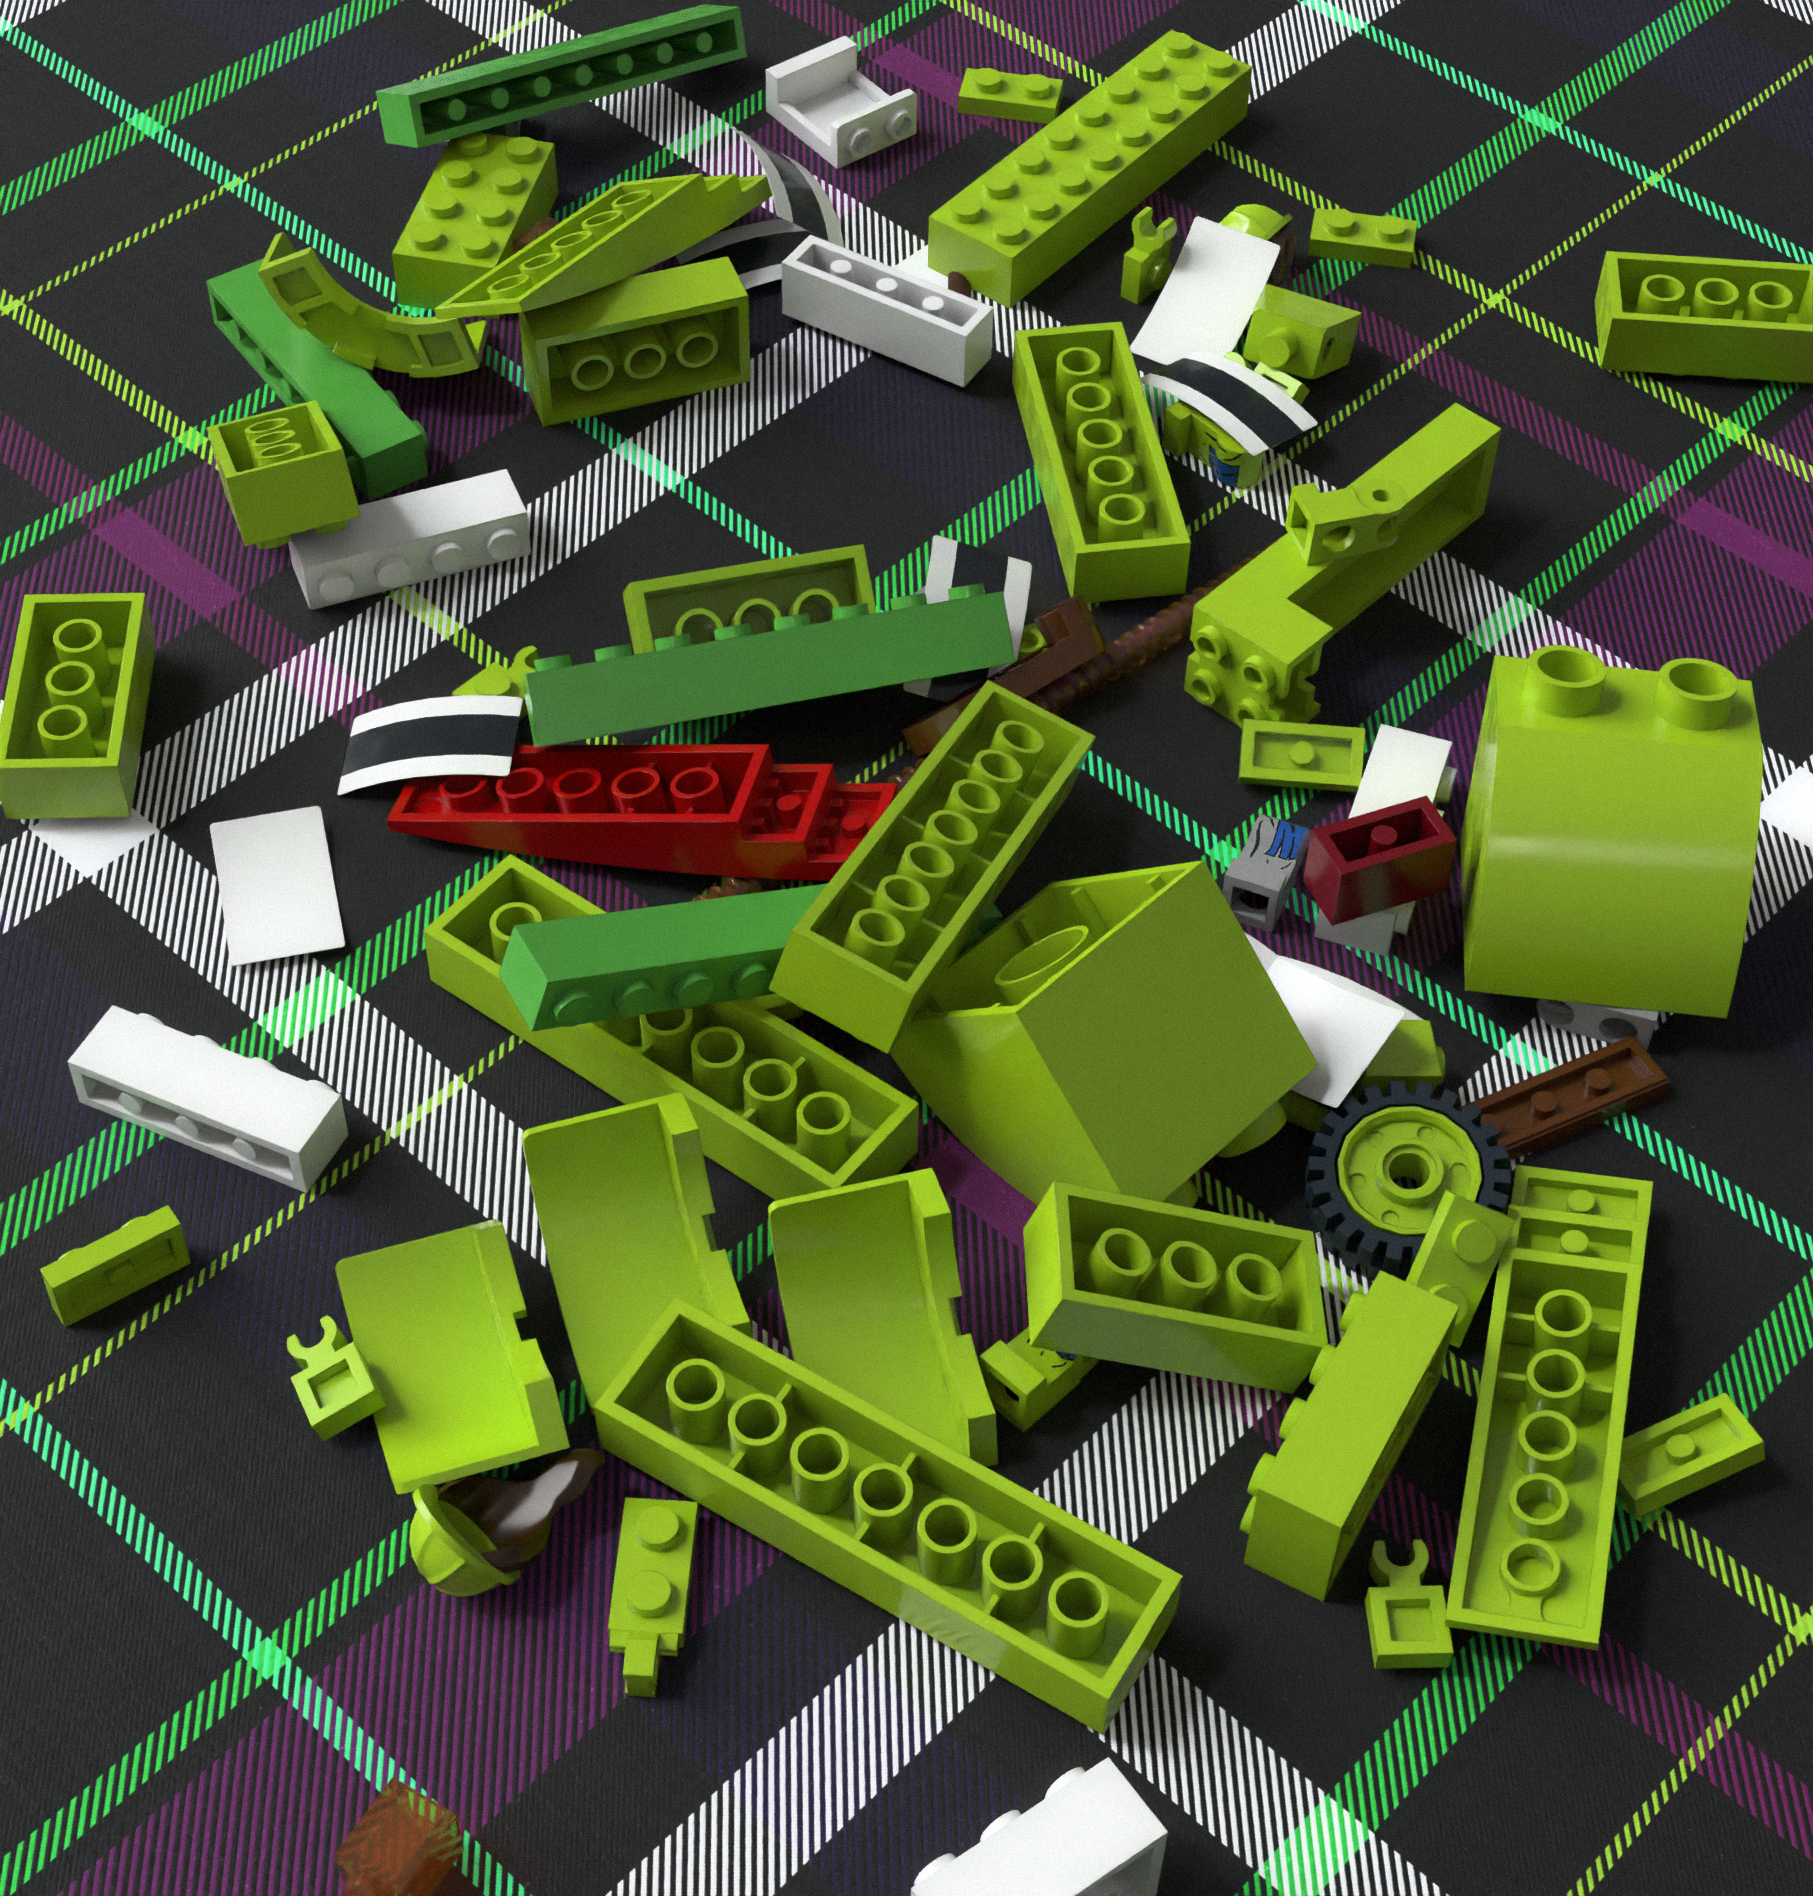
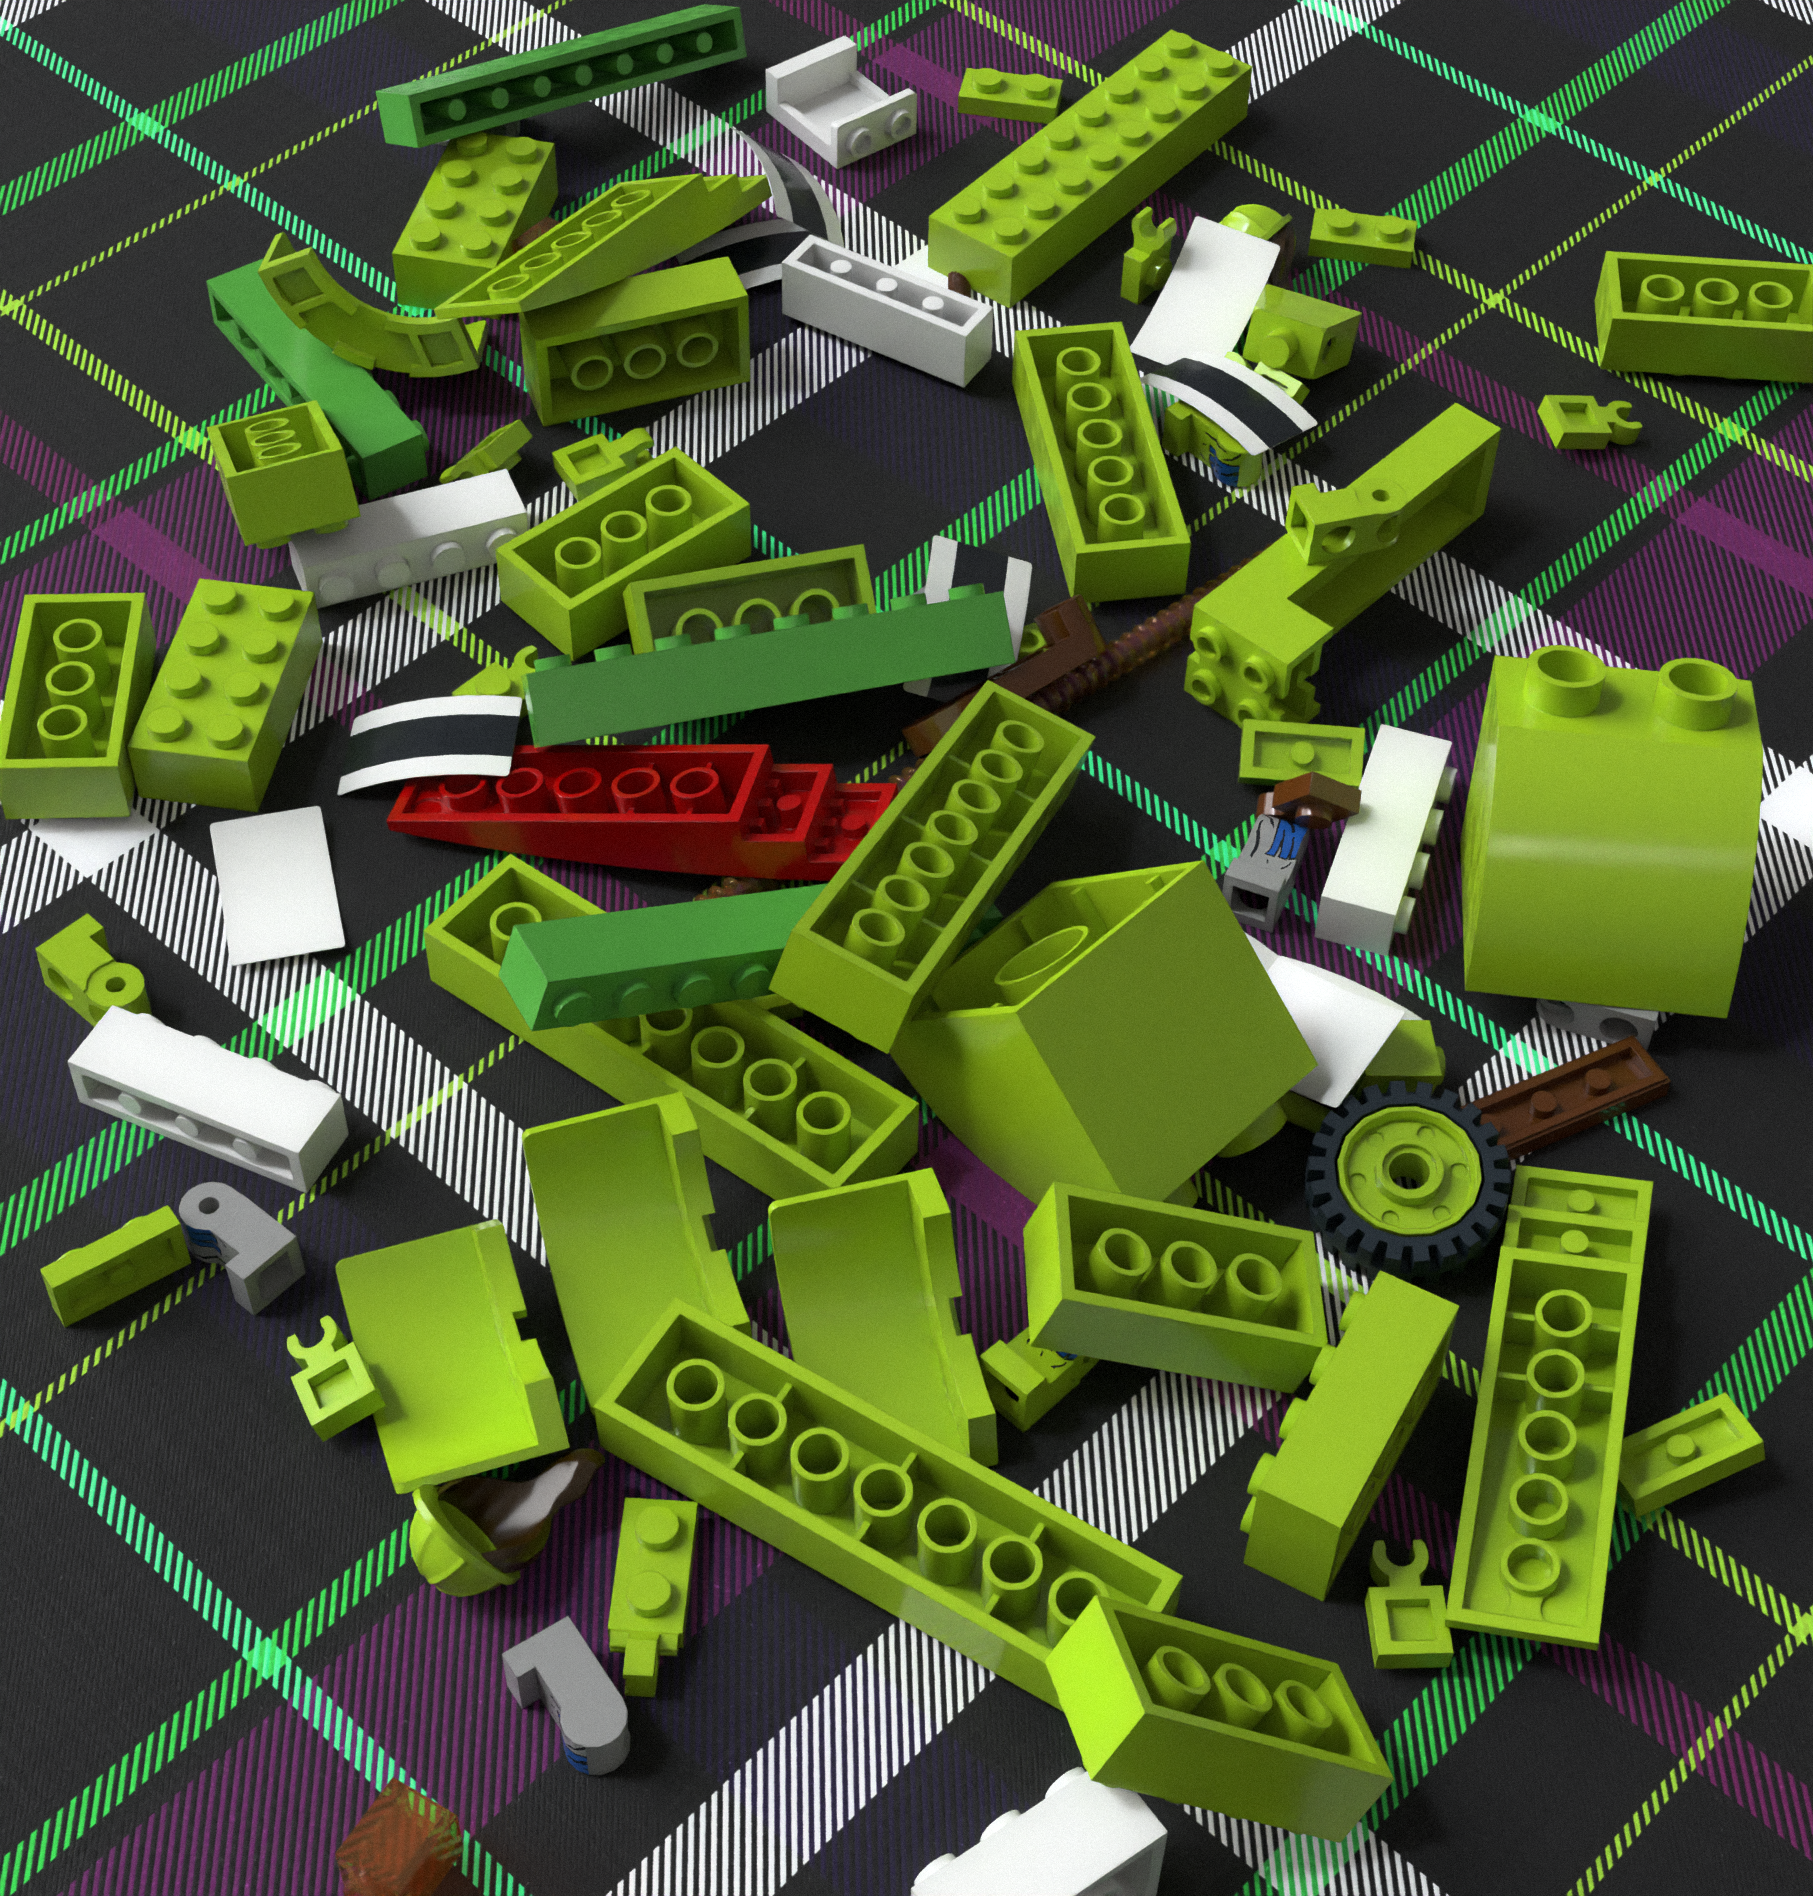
dark red brick [1303,795,1457,926] -> none
lime plate [1405,1190,1516,1348] -> none
none -> lime leg [35,913,152,1027]
none -> lime brick [127,578,323,812]
none -> light grey leg [179,1182,306,1316]
none -> lime plate [439,419,533,484]
none -> lime brick [495,446,751,661]
none -> light grey leg [502,1616,631,1775]
none -> lime plate [552,428,655,502]
none -> lime brick [1045,1595,1394,1843]
none -> reddish brown plate [1255,771,1362,829]
none -> lime plate [1537,395,1643,450]

